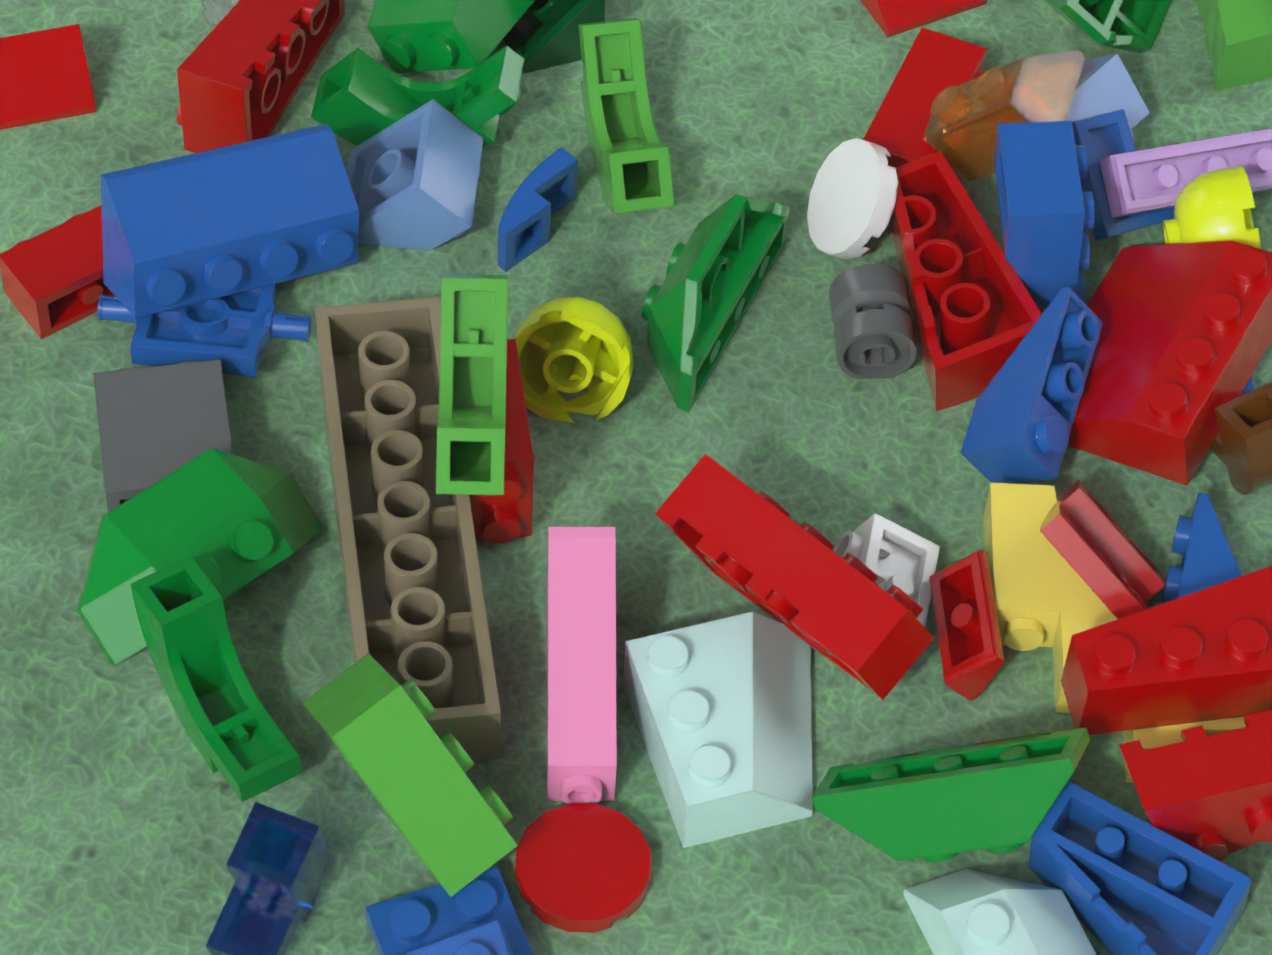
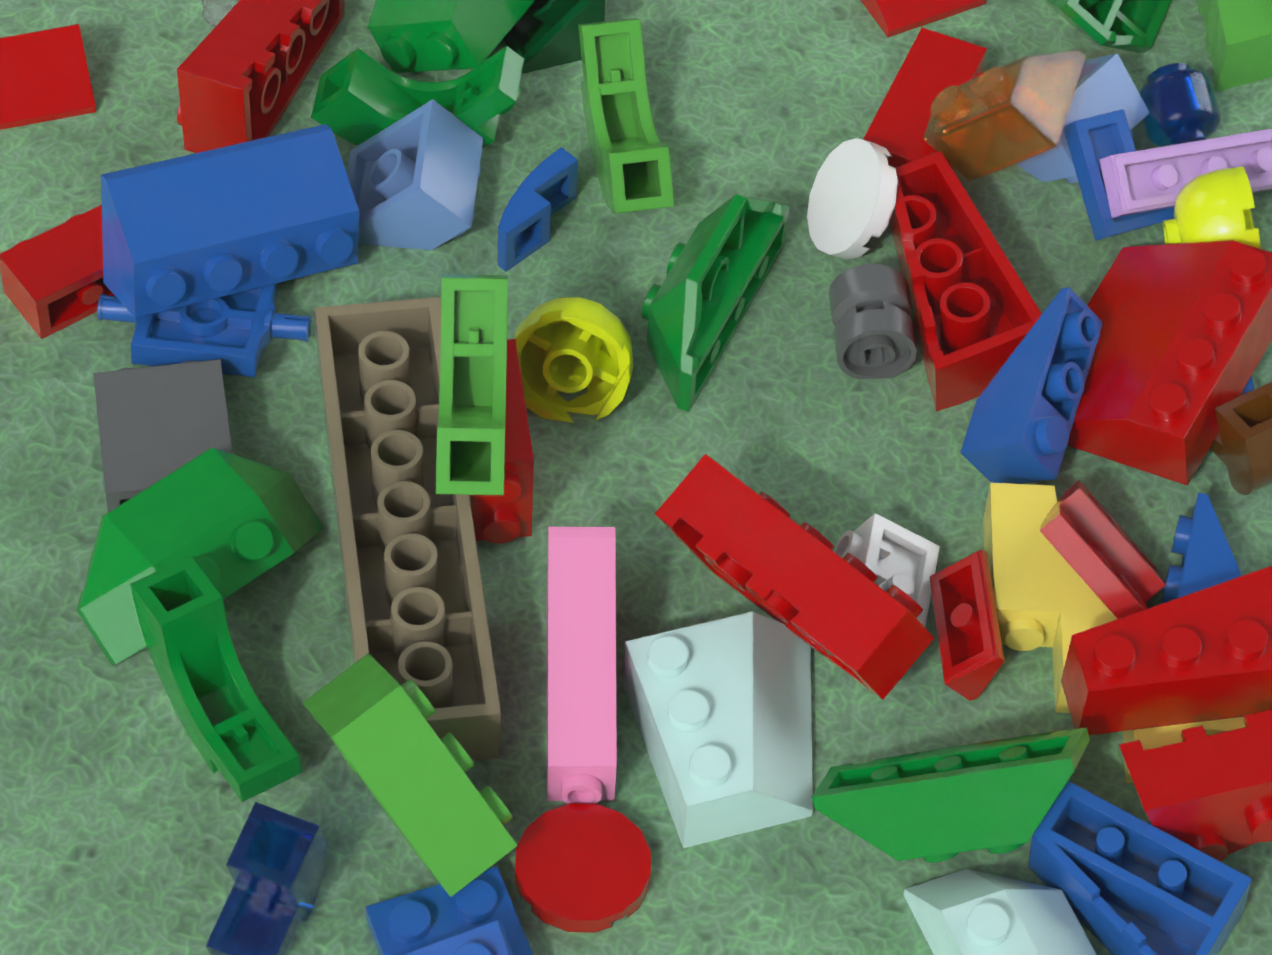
blue slope [994,120,1094,310] -> none
none -> clear blue head [1139,63,1221,147]

